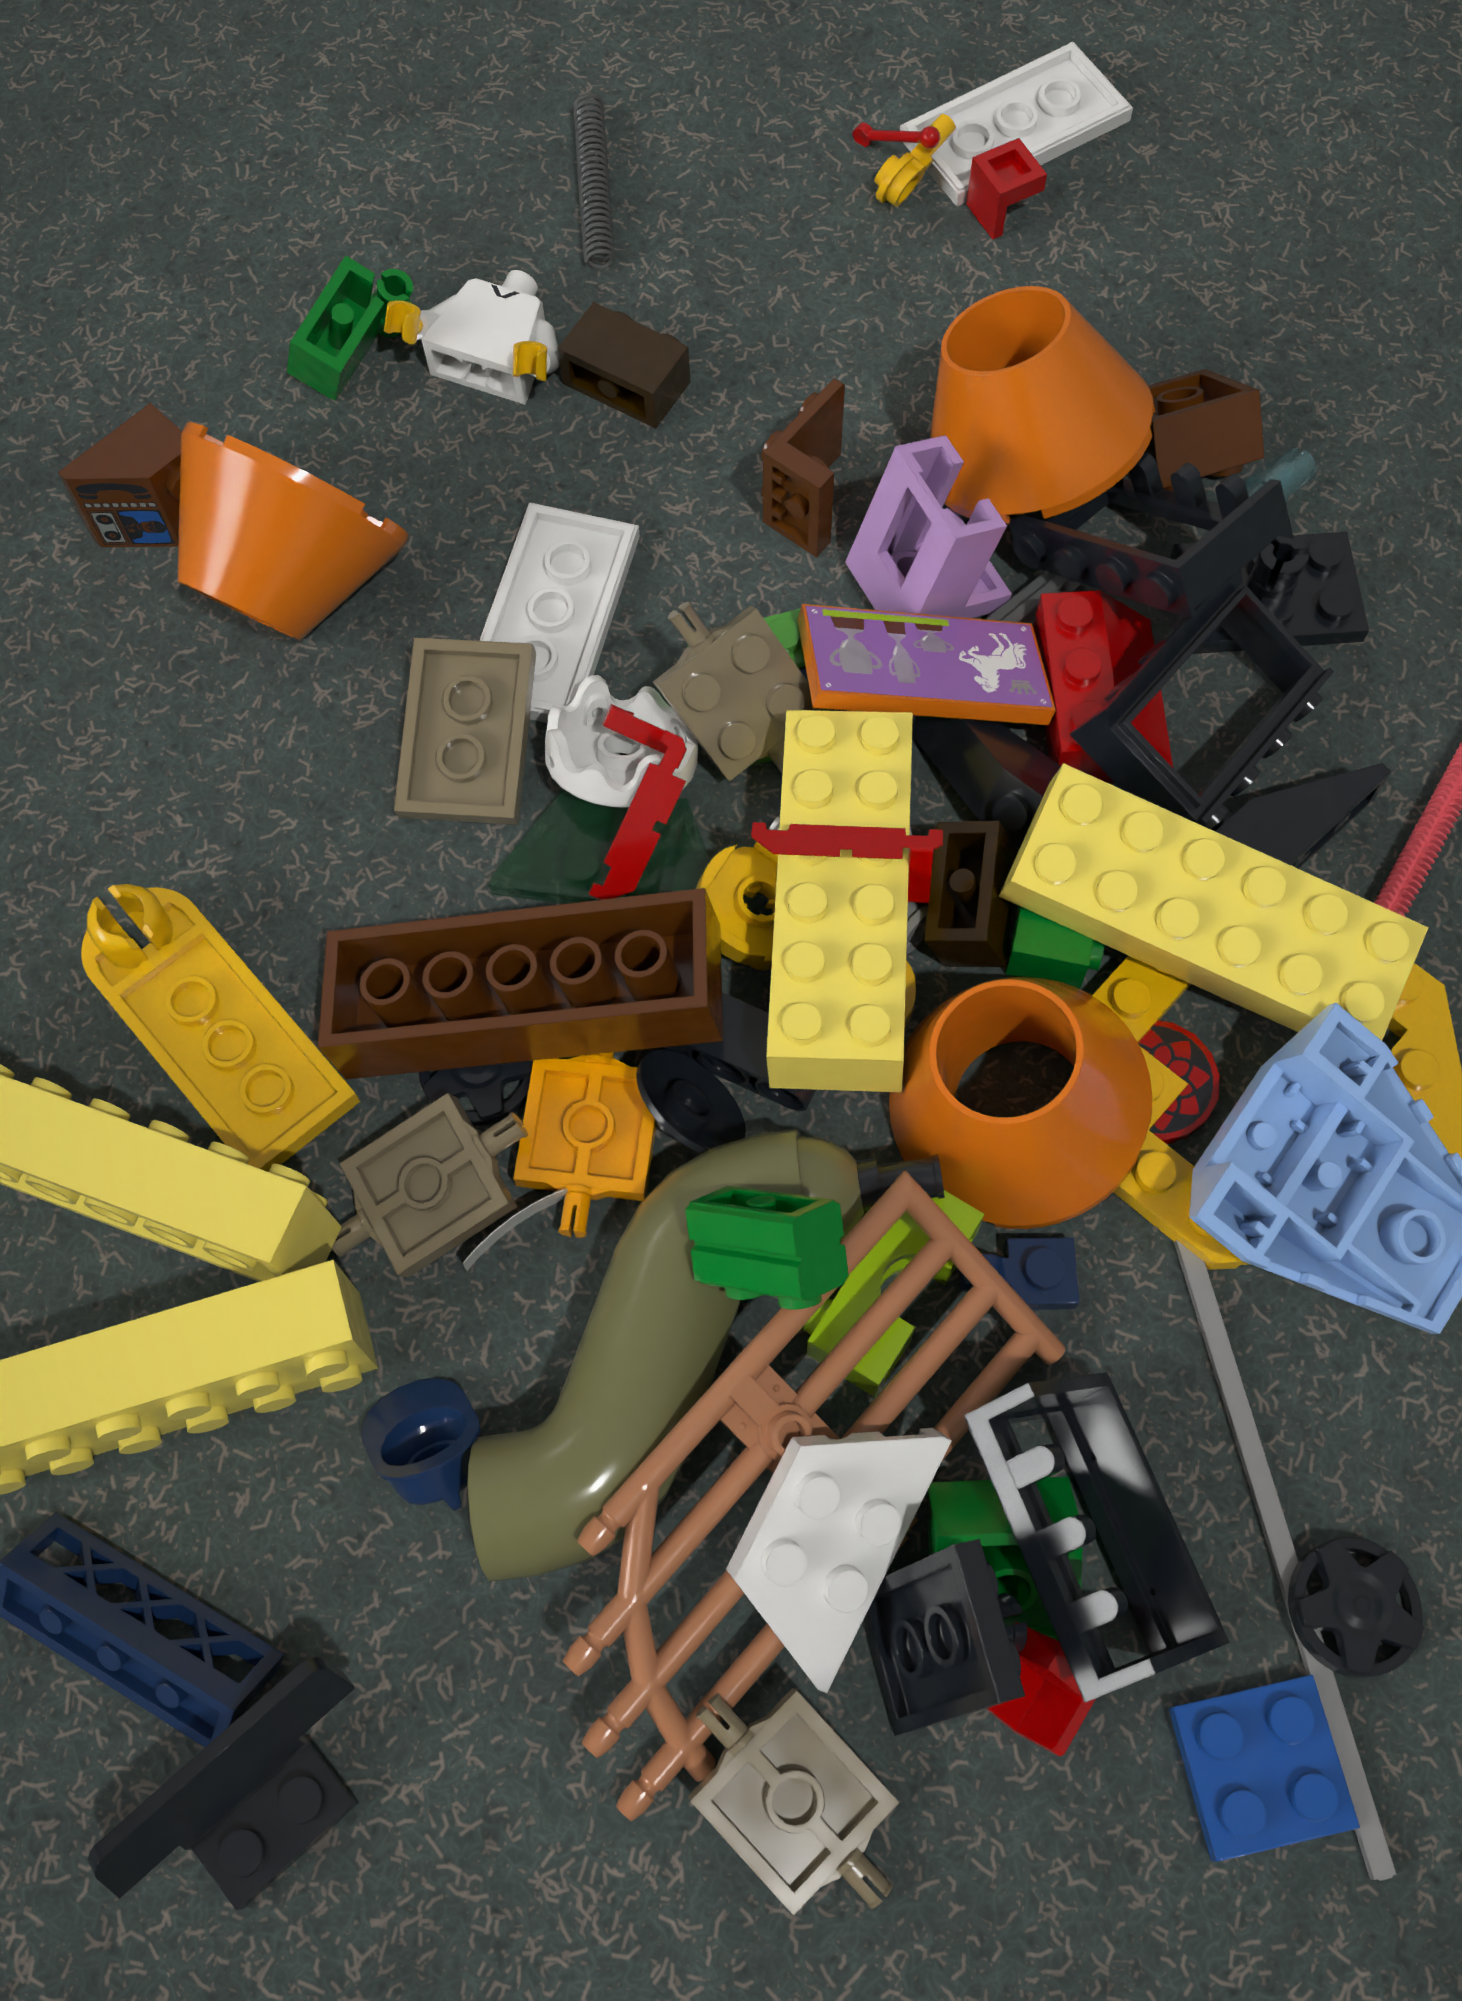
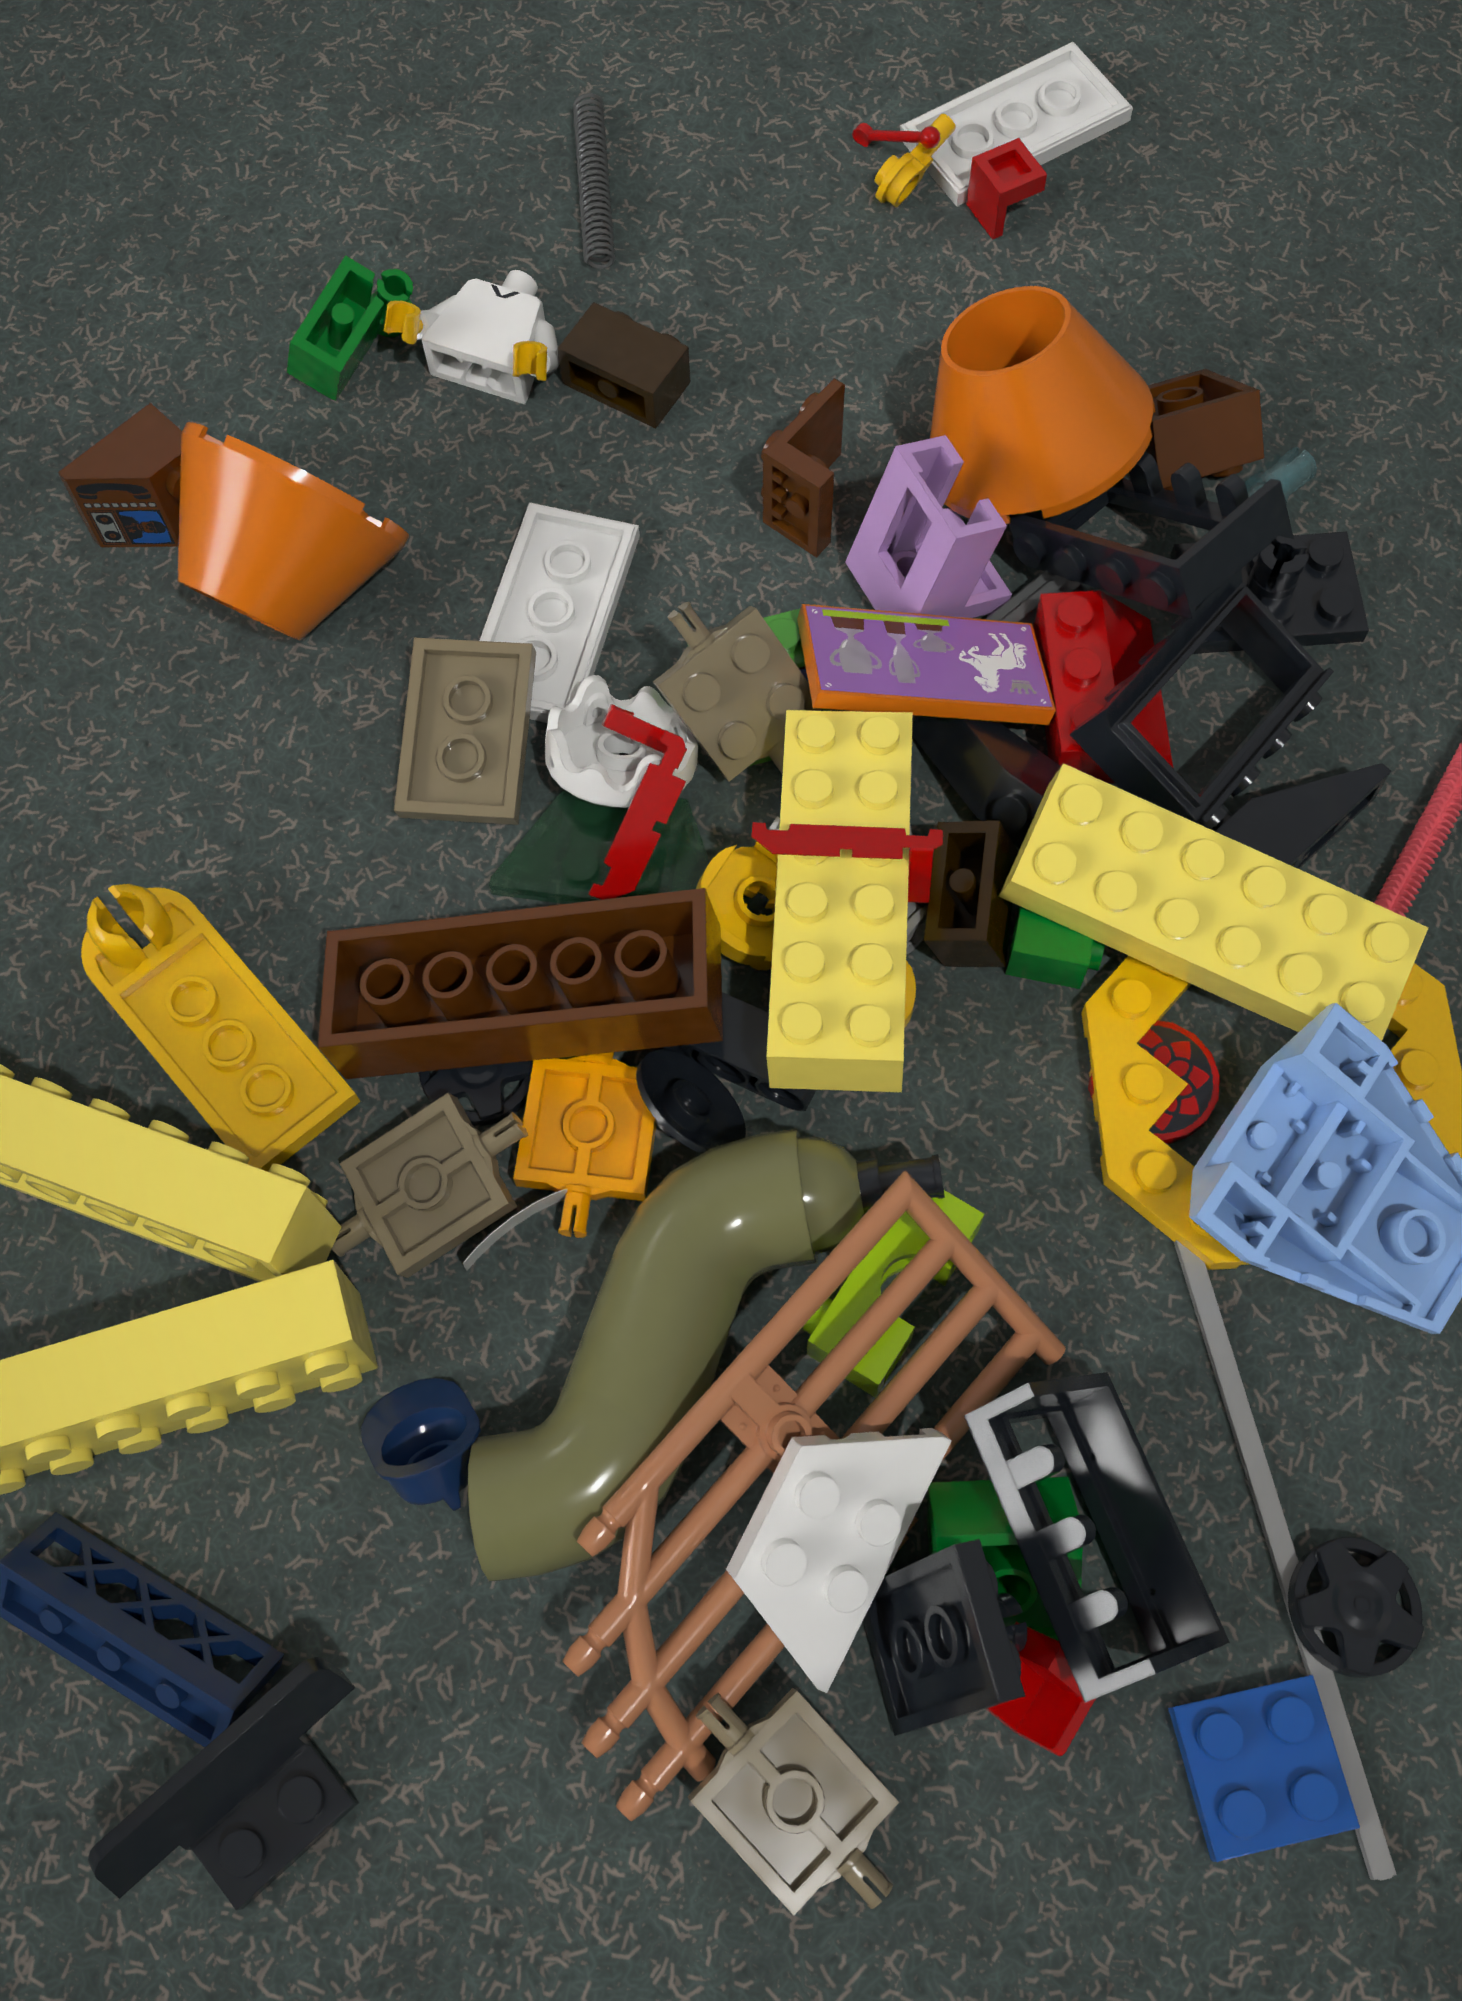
green brick [685,1186,849,1310] -> none
orange cone [889,977,1152,1229] -> none
dark blue plate [958,1238,1080,1310] -> none

